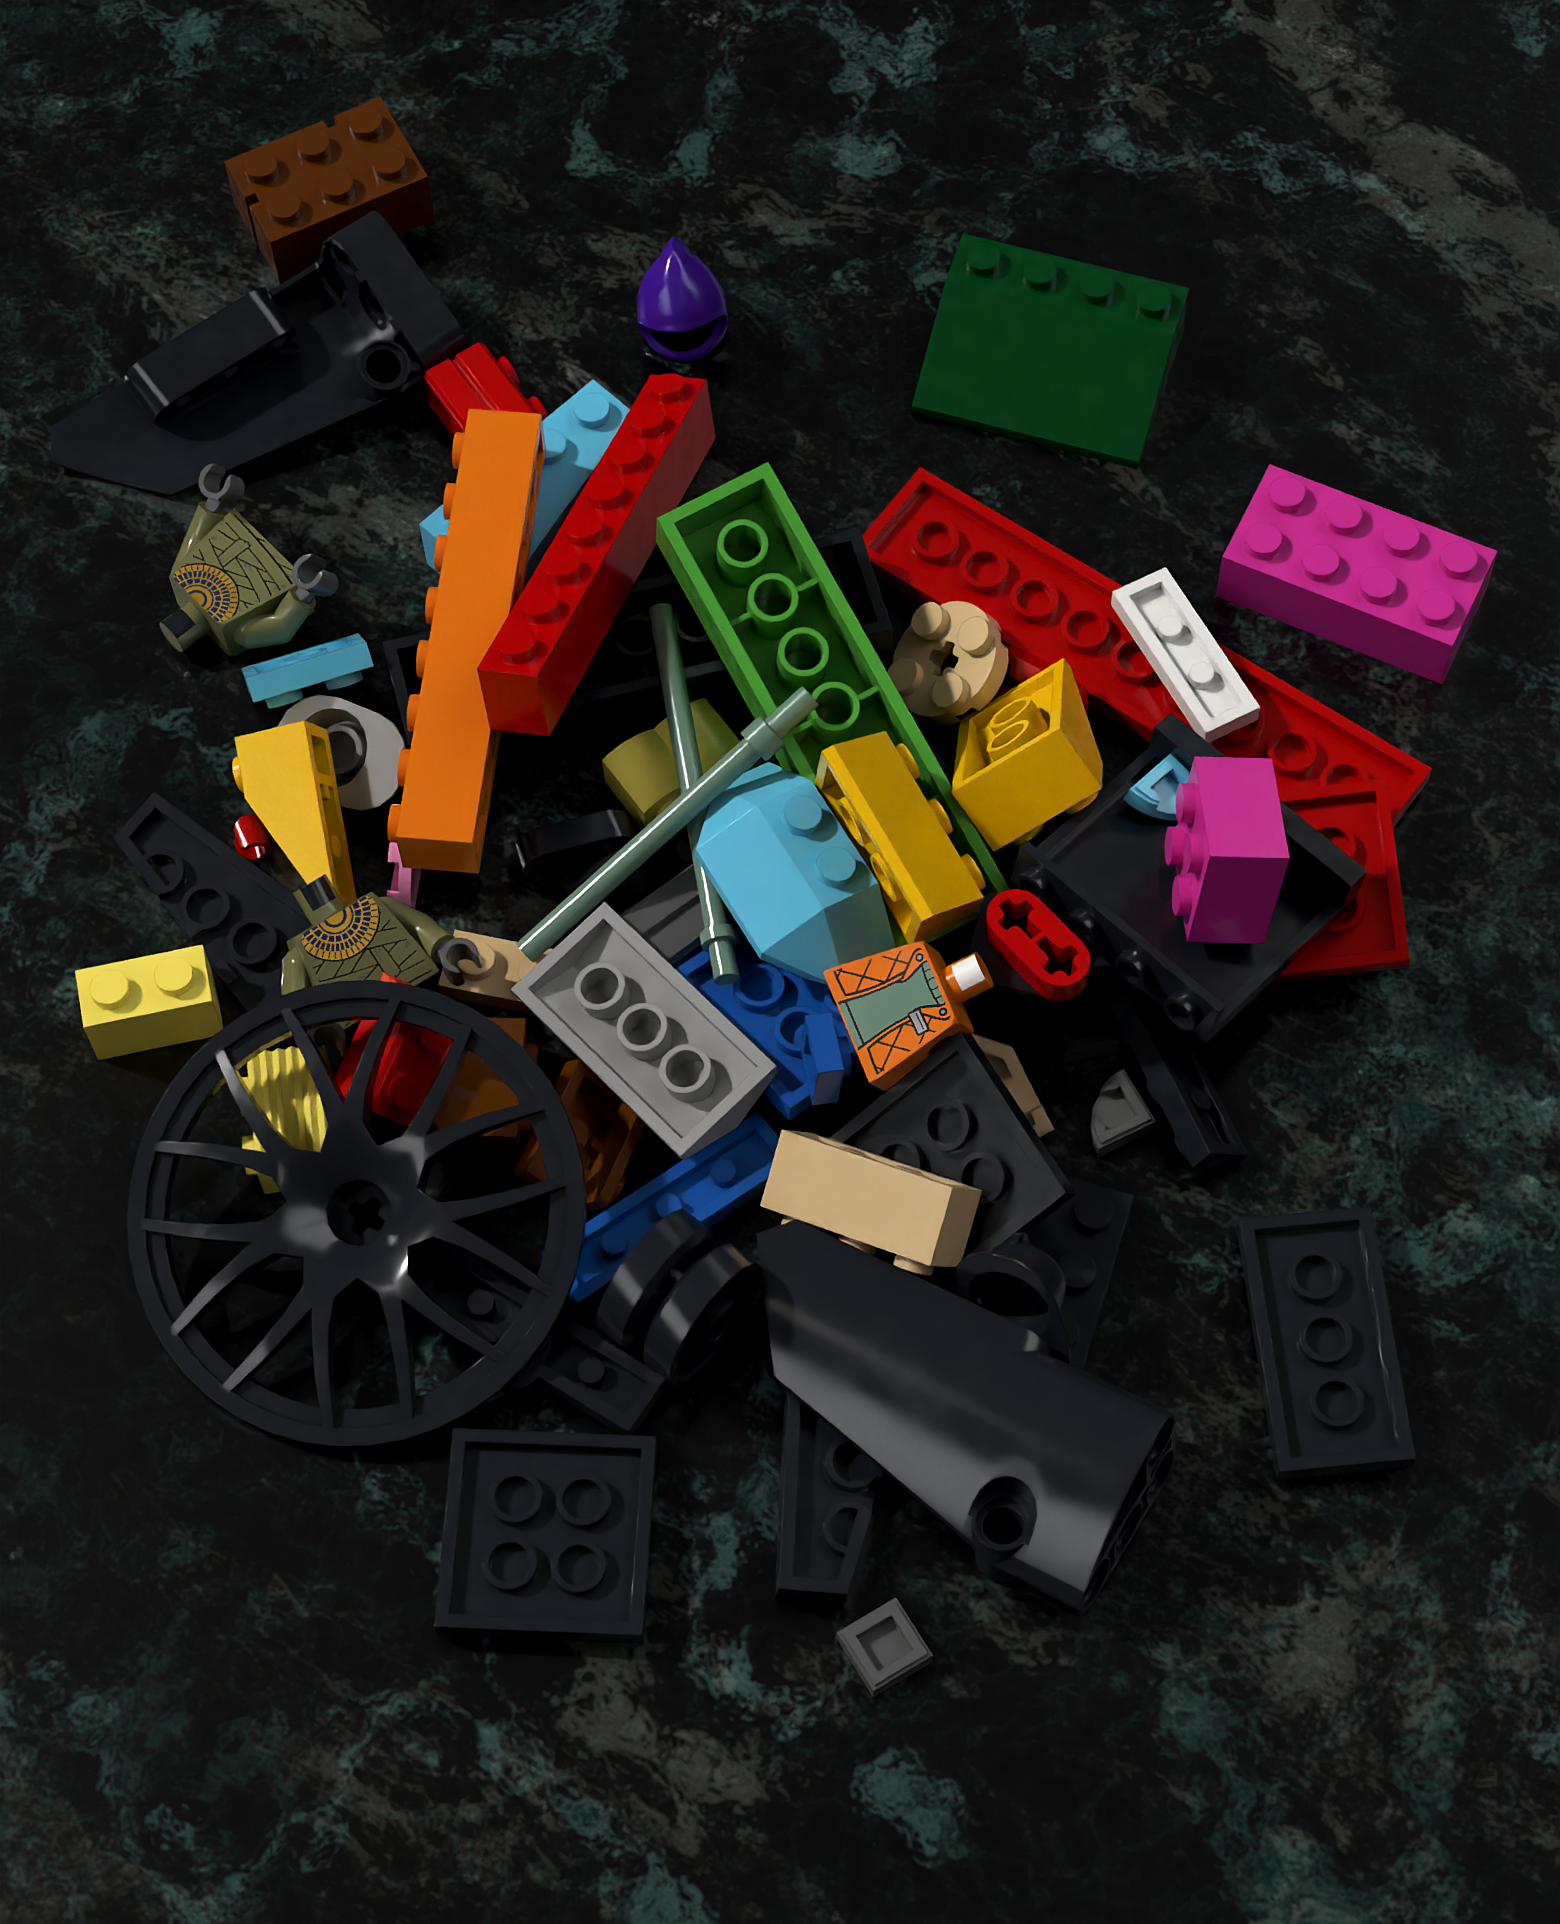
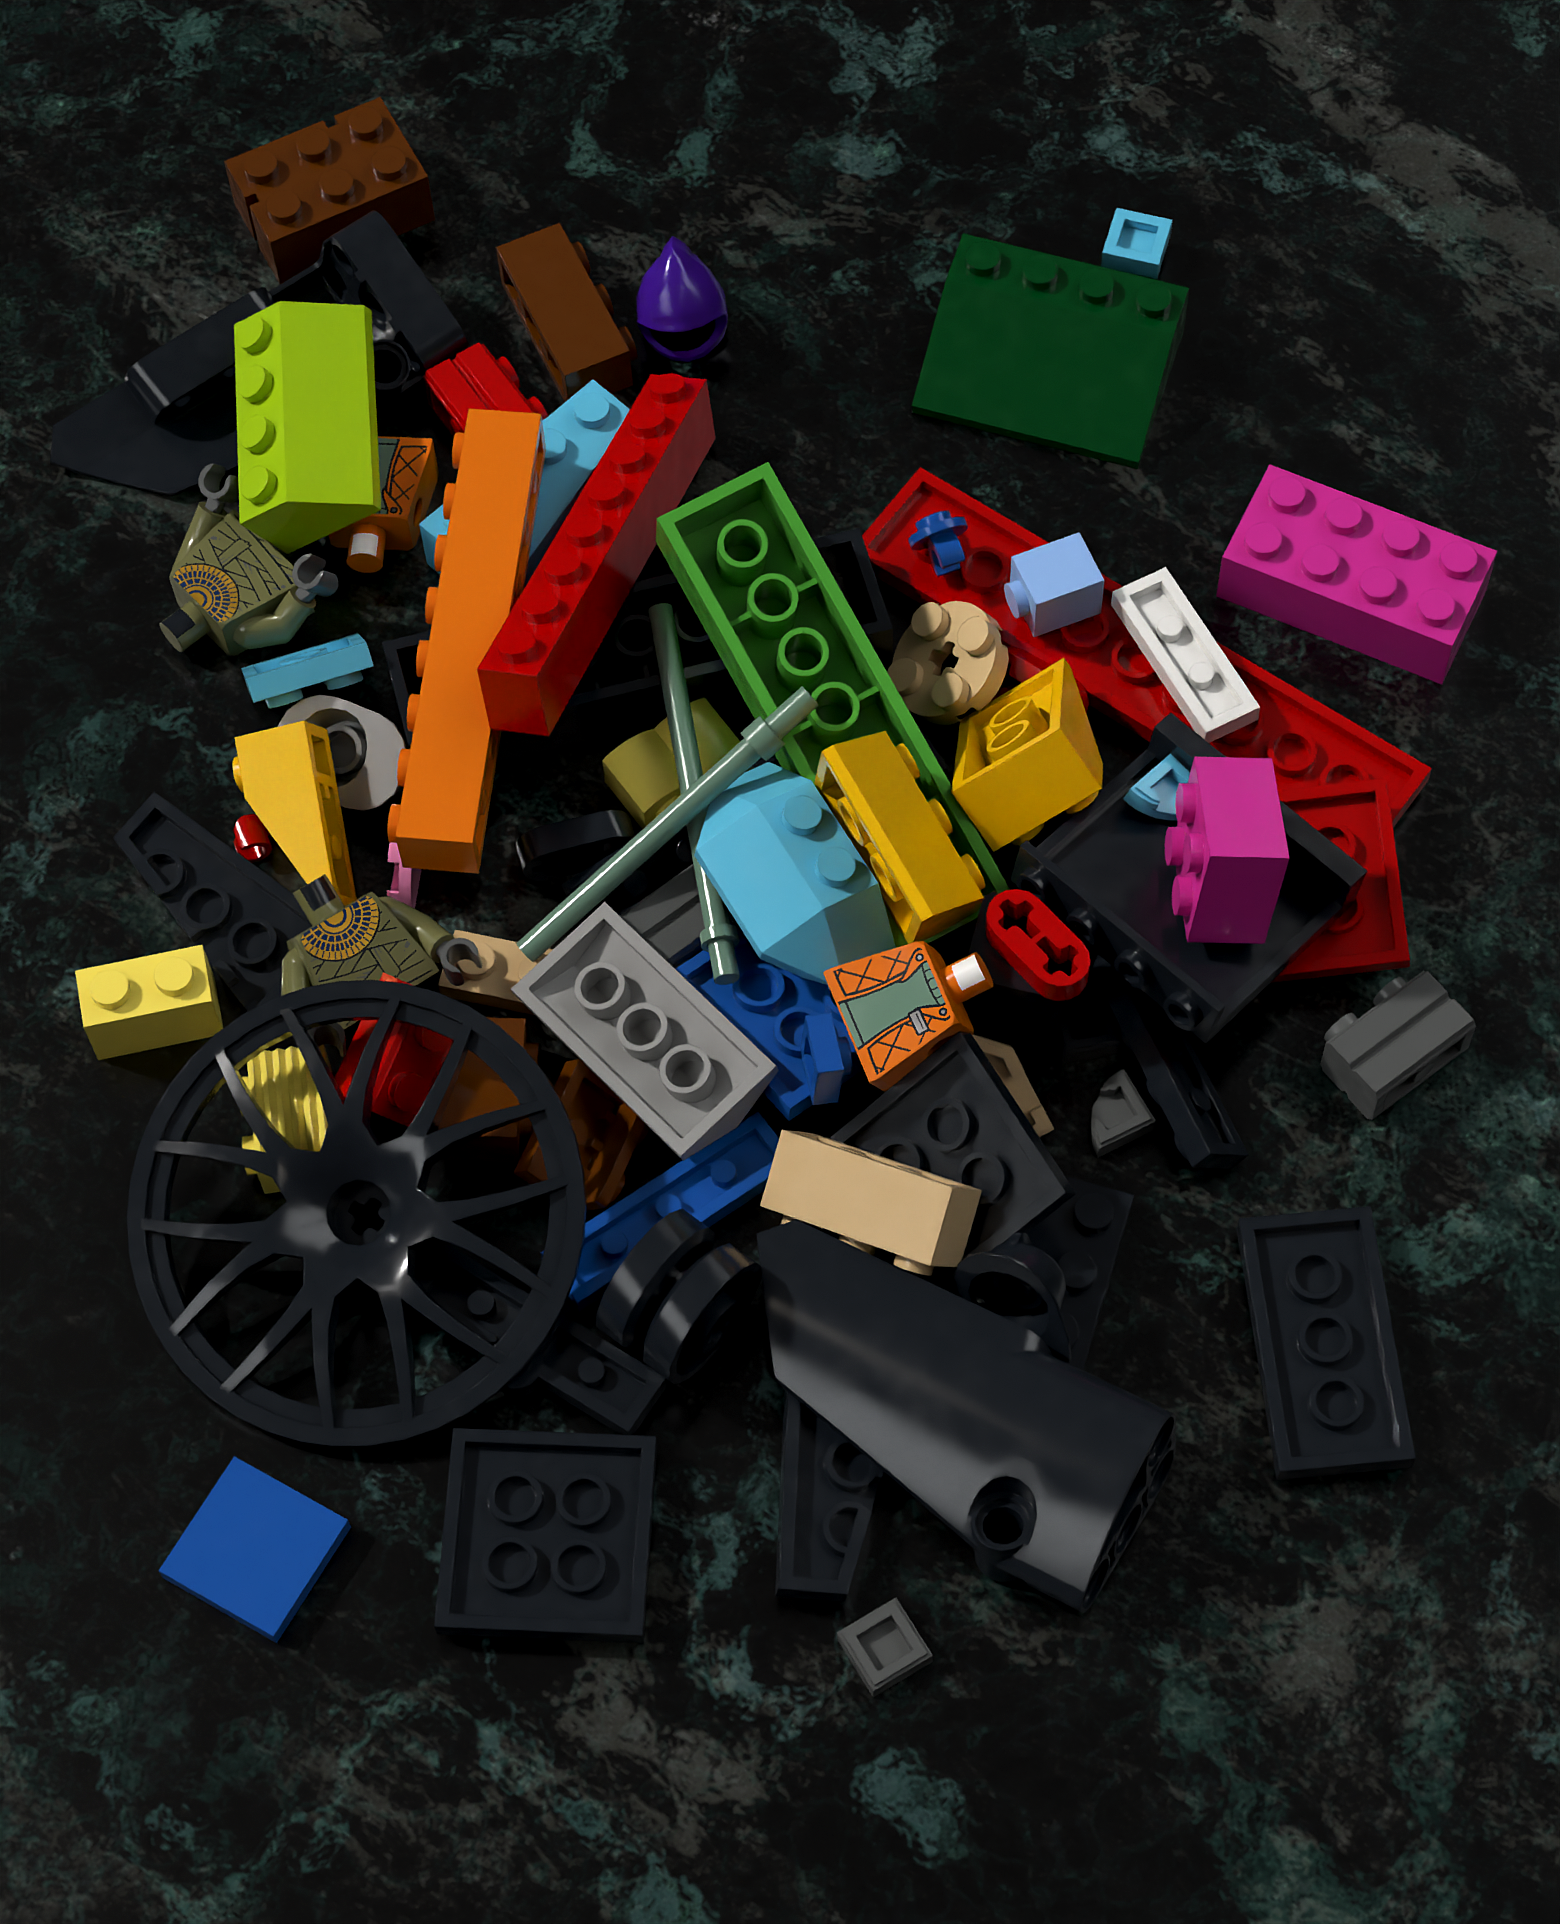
none -> blue tile [159,1456,351,1643]
none -> lime slope [234,301,381,554]
none -> orange torso [328,436,439,573]
none -> reddish brown brick [496,223,638,402]
none -> blue plate [908,511,968,577]
none -> light blue brick [1004,532,1105,637]
none -> medium azure plate [1101,208,1172,279]
none -> dark grey brick [1320,970,1476,1120]

